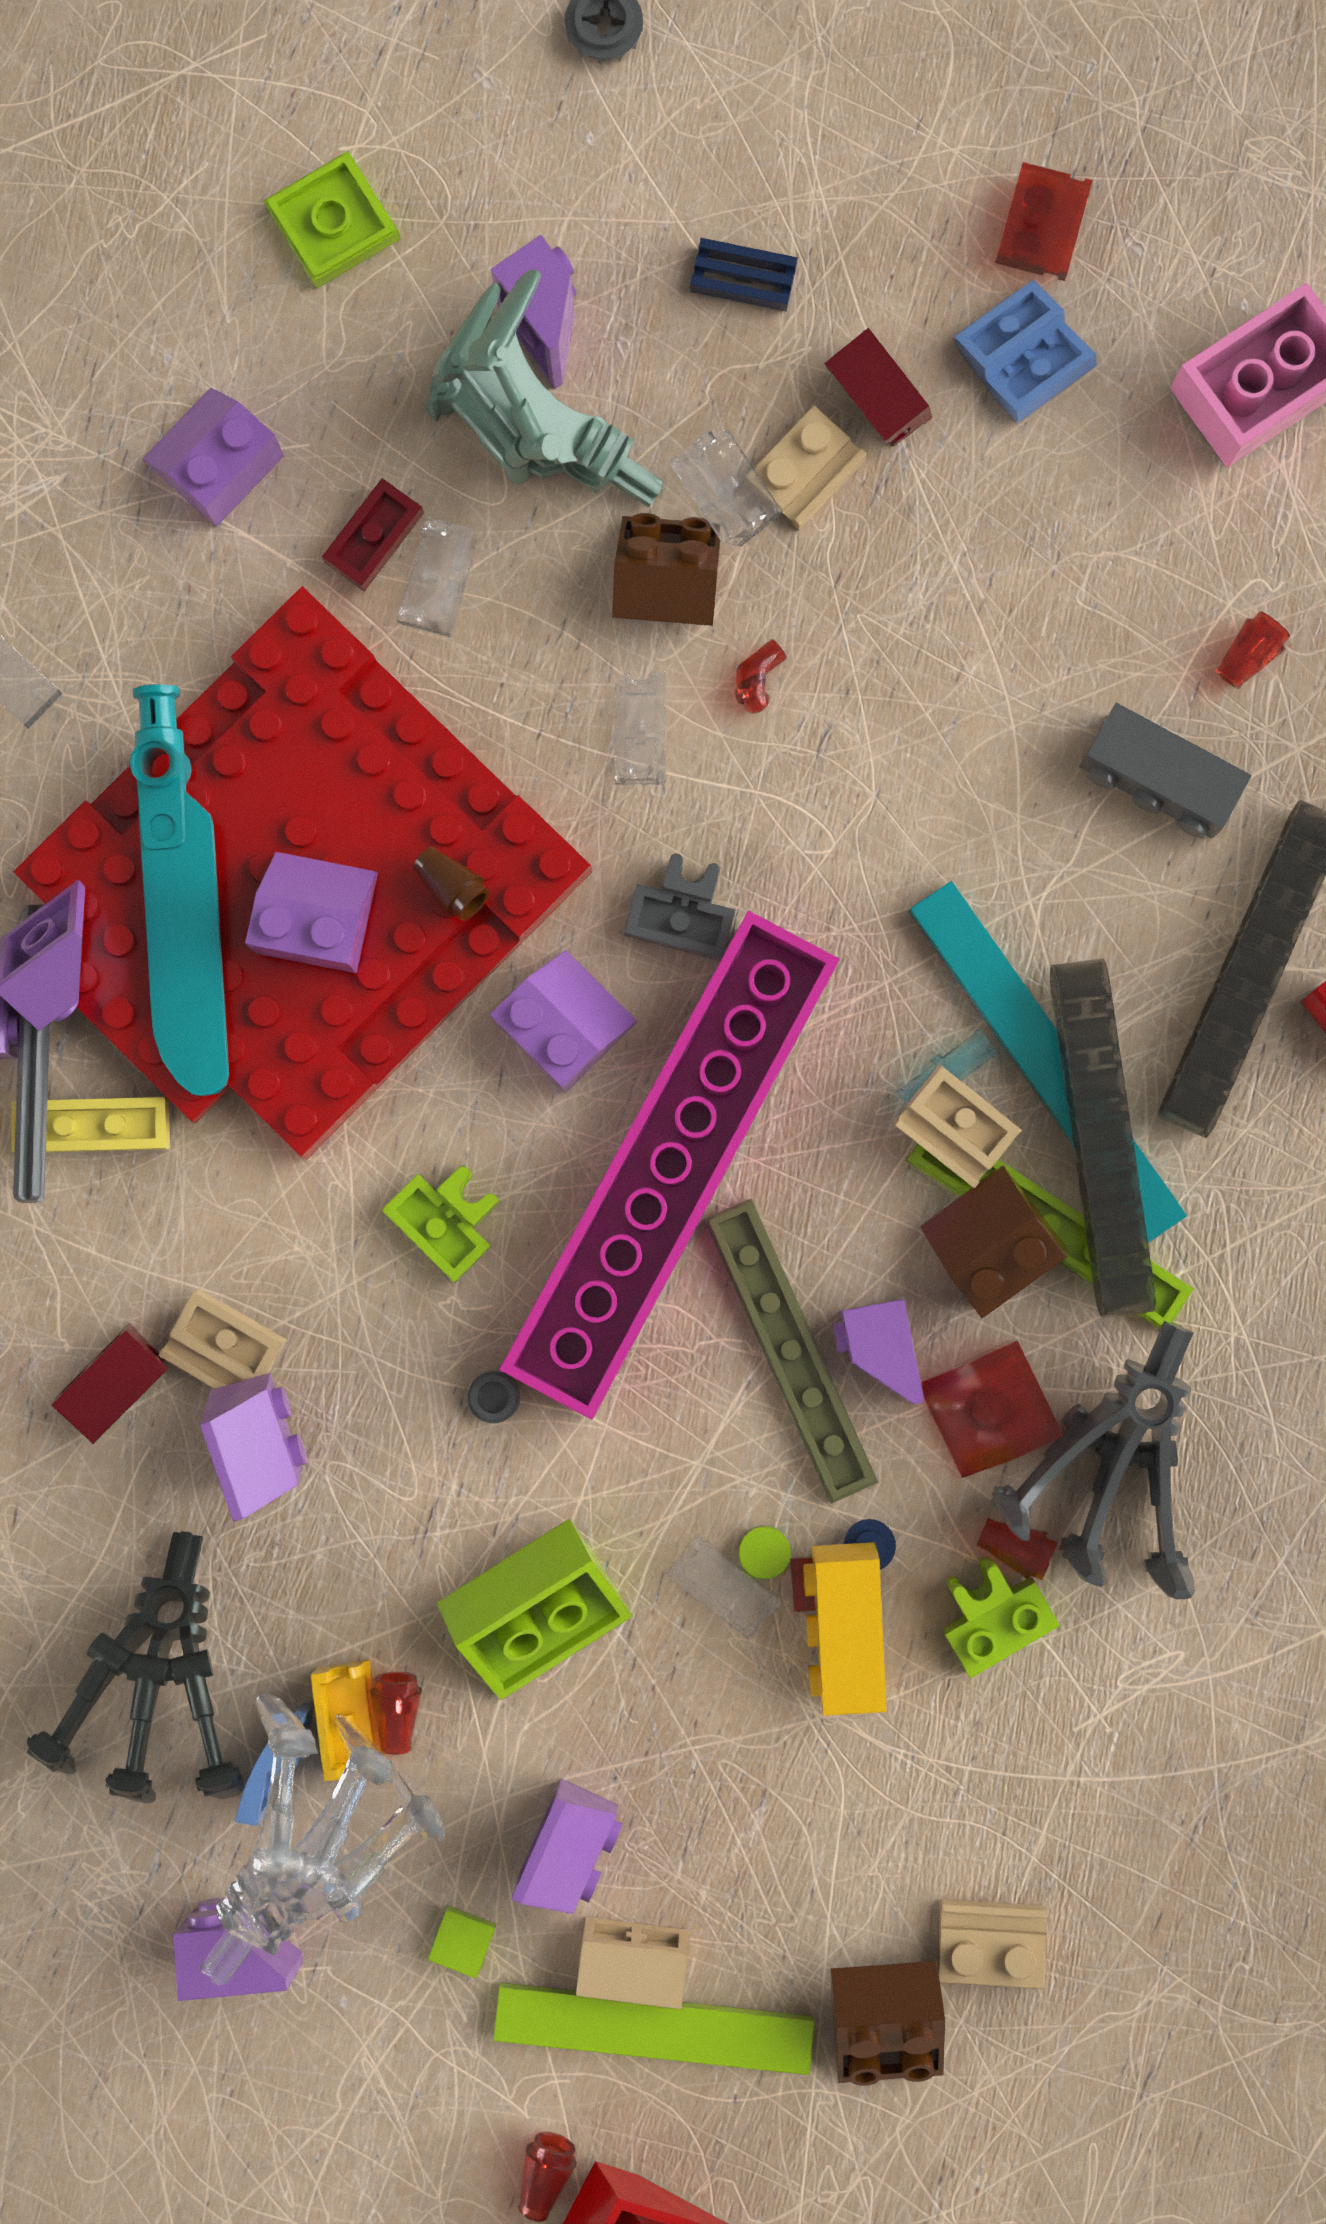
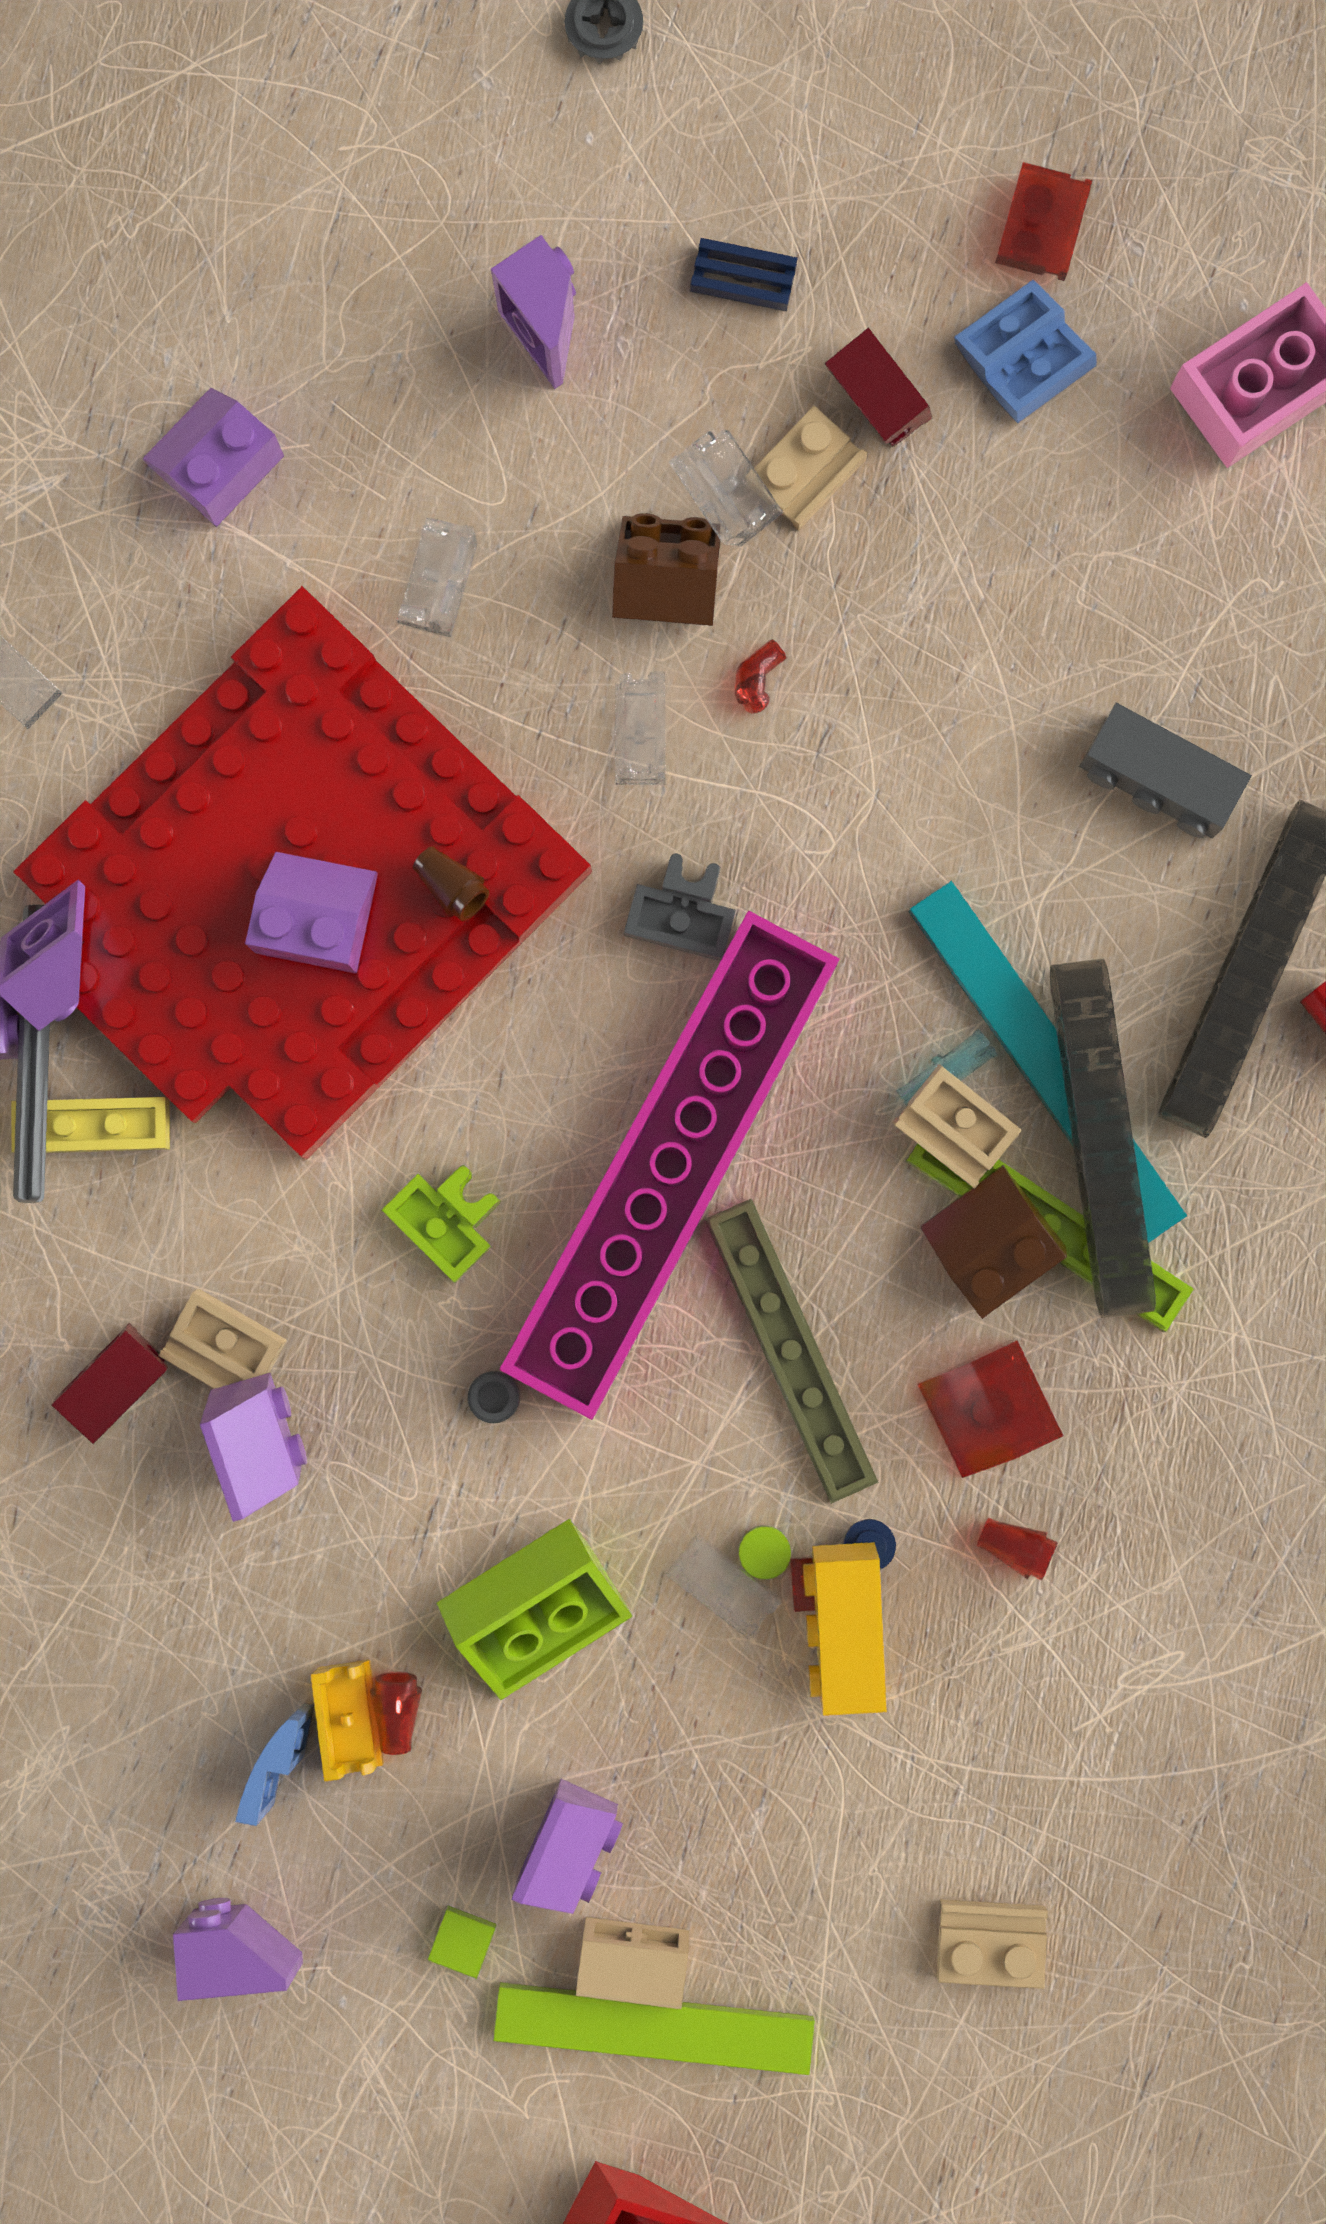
pearl dark grey piece [27,1531,243,1803] -> none
teal piece [130,684,229,1096] -> none
clear piece [200,1694,445,1986] -> none
lime tile [263,151,401,289] -> none
dark red plate [322,478,424,592] -> none
sand green piece [426,270,664,507] -> none
medium lavender slope [490,950,637,1093] -> none
clear red cone [518,2132,577,2222] -> none
reddish brown slope [831,1961,945,2086] -> none
medium lavender slope [833,1299,925,1404] -> none
lime plate [942,1557,1060,1679] -> none
dark grey piece [991,1321,1195,1599] -> none
clear red cone [1216,611,1290,689] -> none

